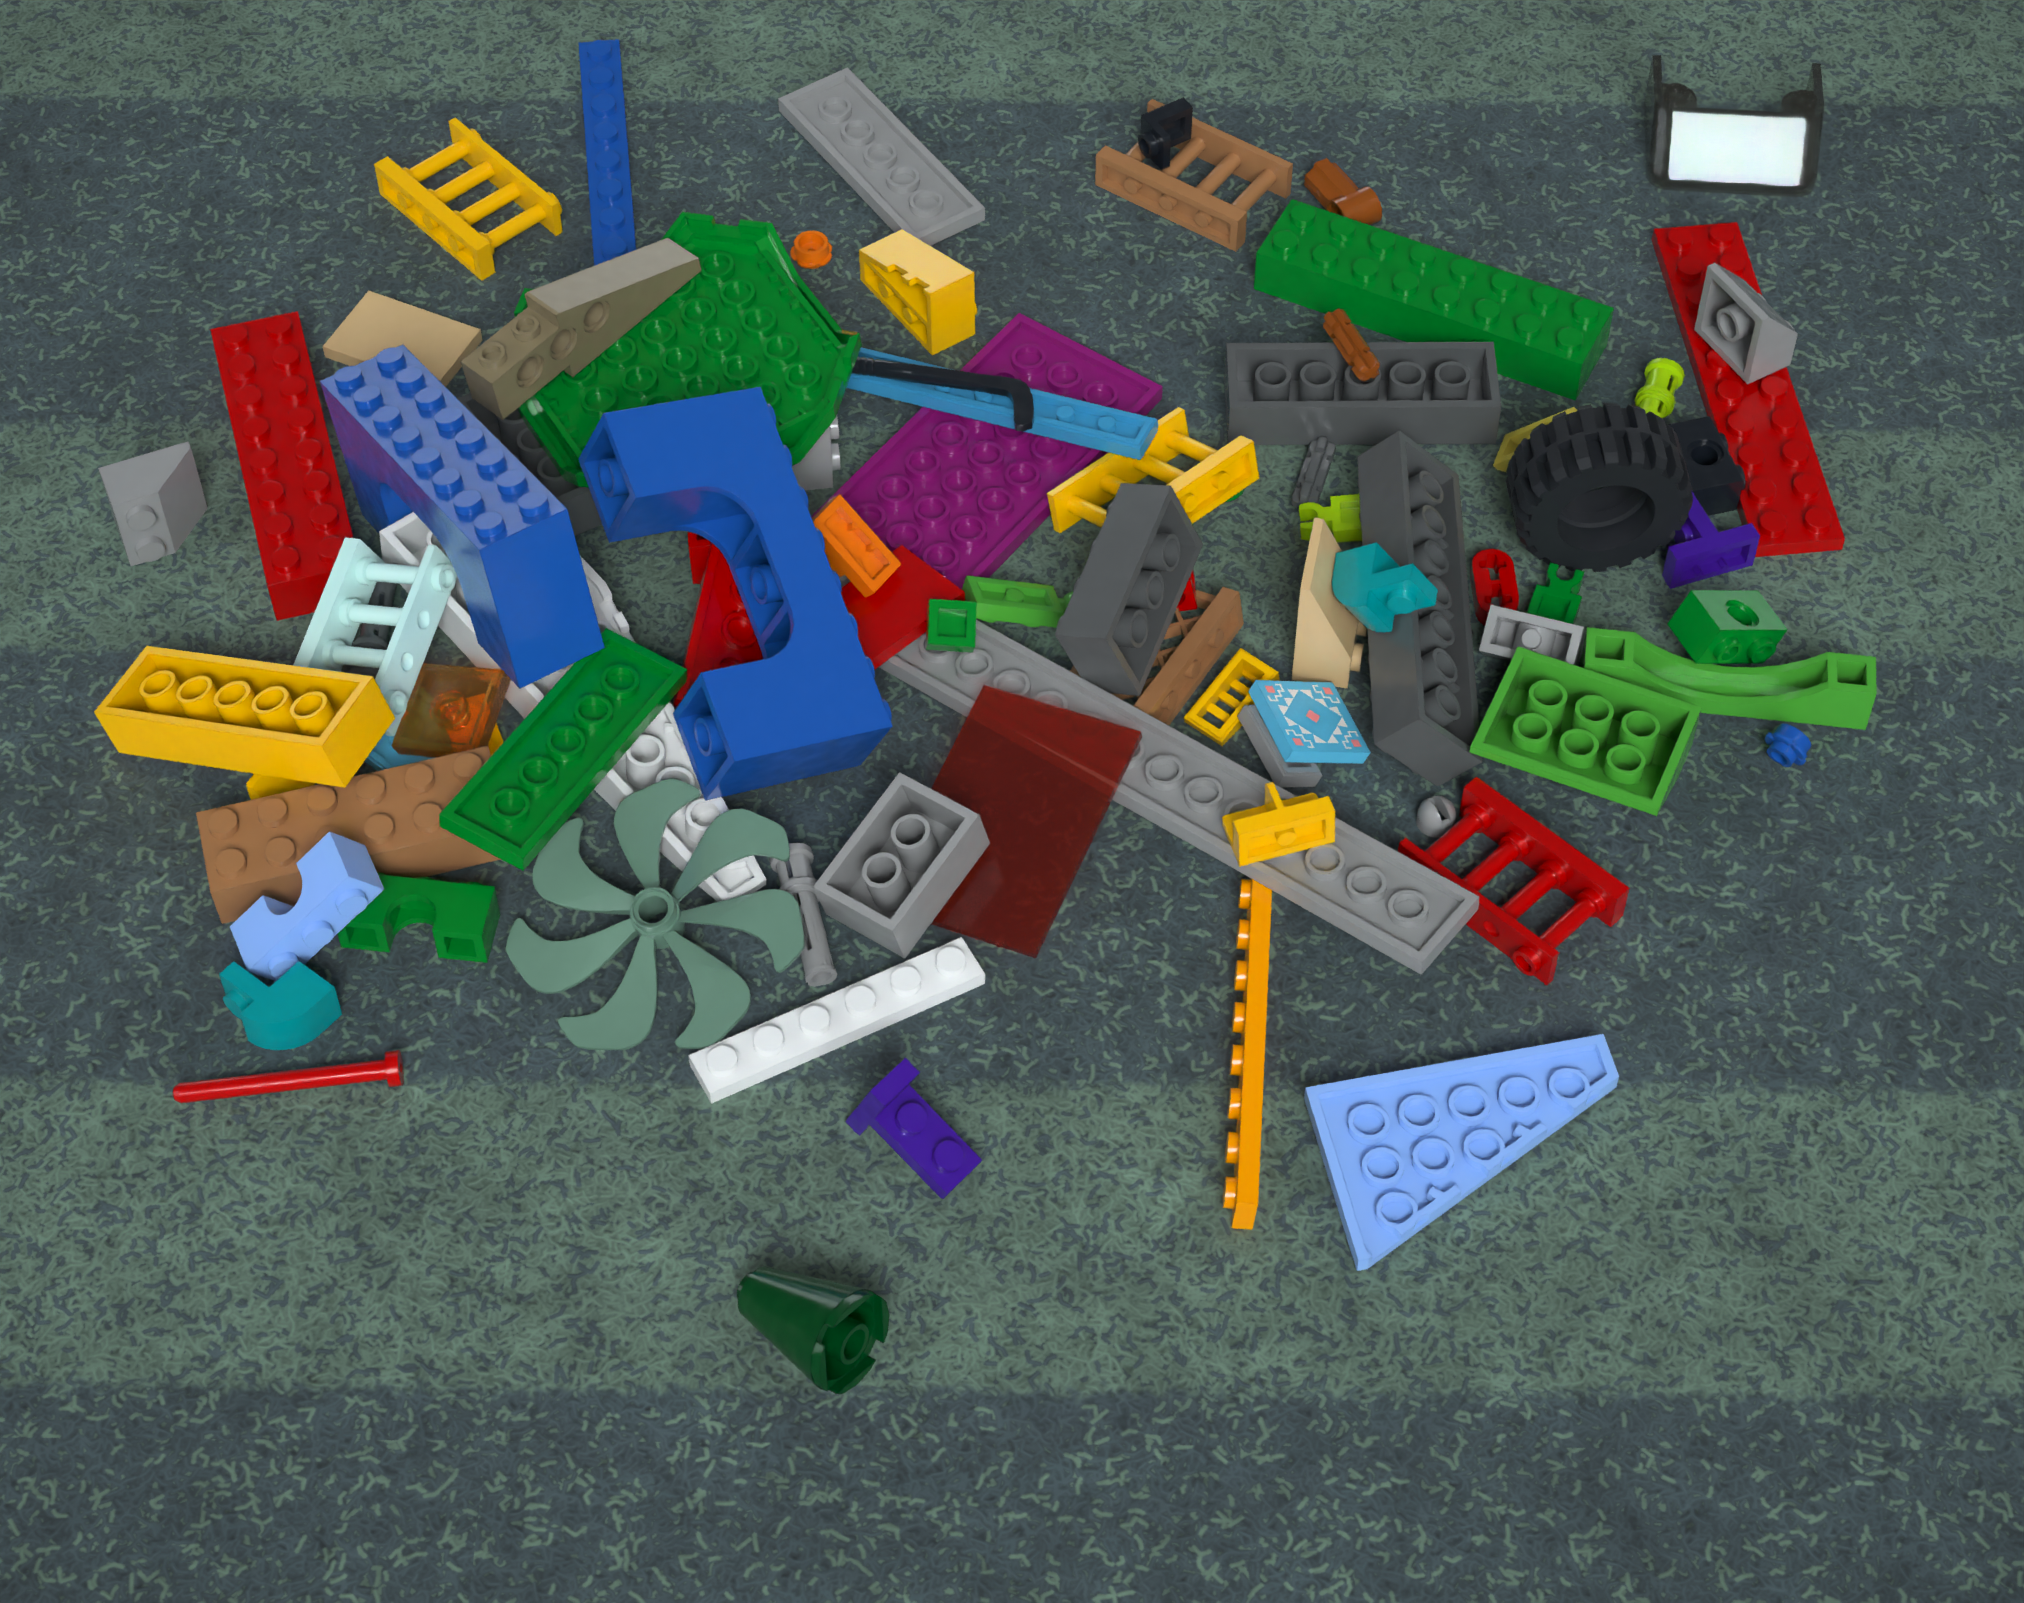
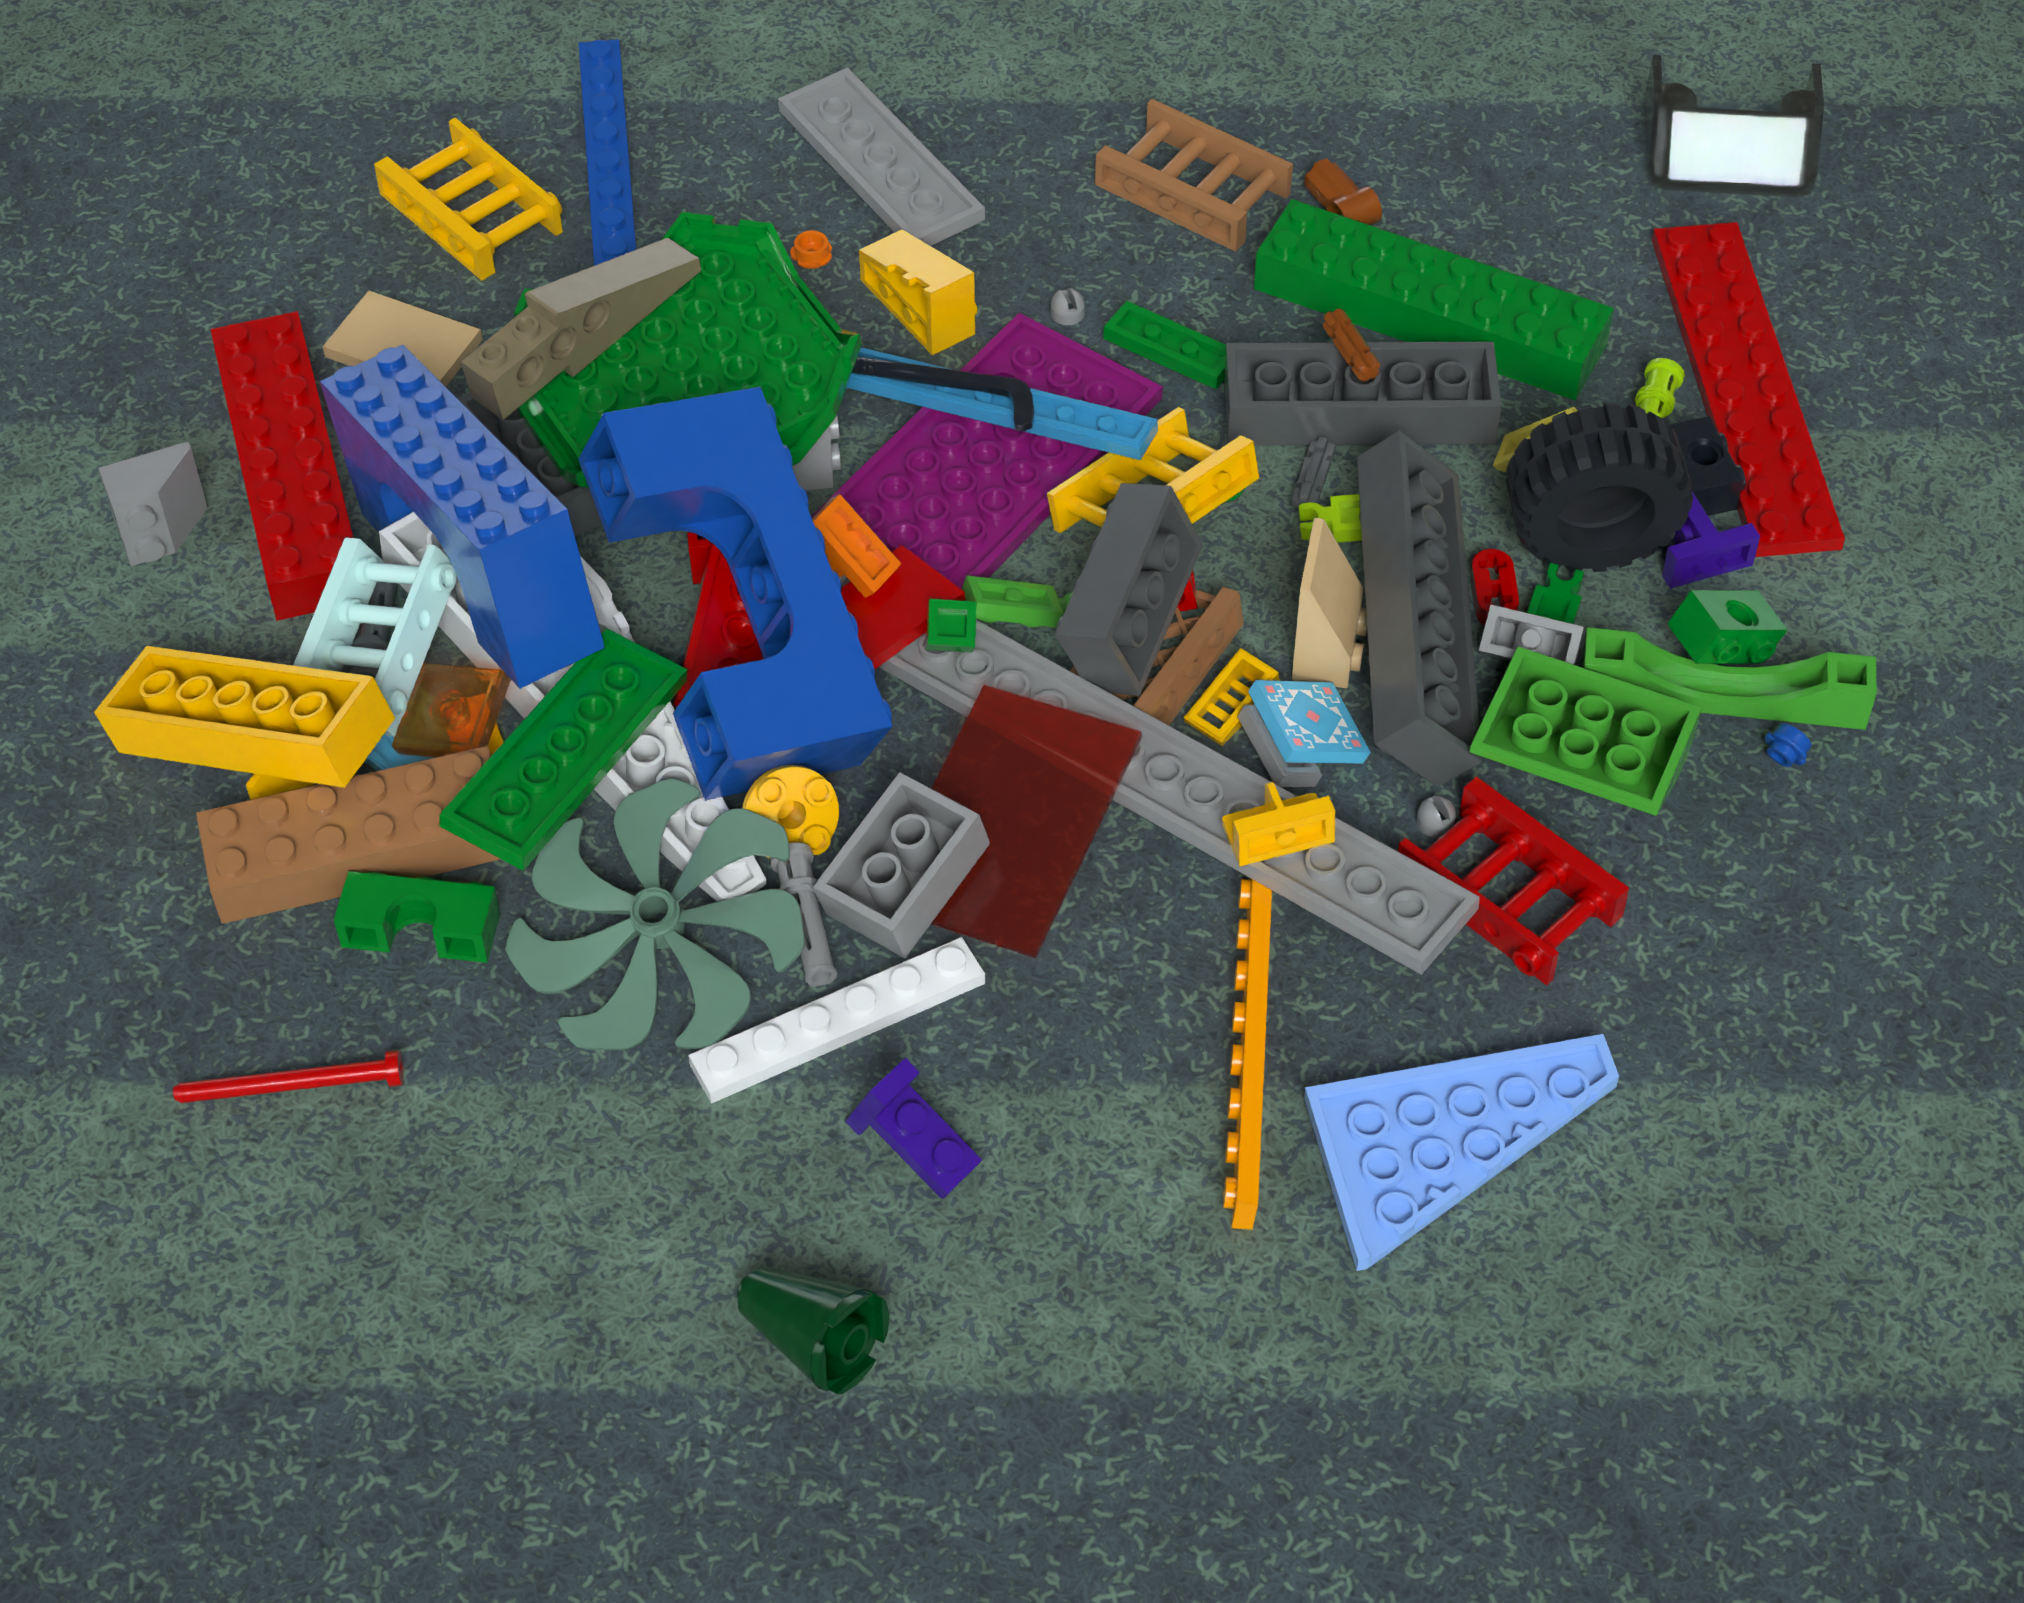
teal brick [219,961,342,1050] -> none
light blue arch [230,831,384,981] -> none
black bracket [1138,97,1193,170] -> none
teal brick [1332,542,1438,632] -> none
light grey slope [1694,263,1798,384] -> none
none -> yellow plate [742,765,839,861]
none -> light grey hinge [1050,288,1085,325]
none -> green plate [1103,300,1226,389]

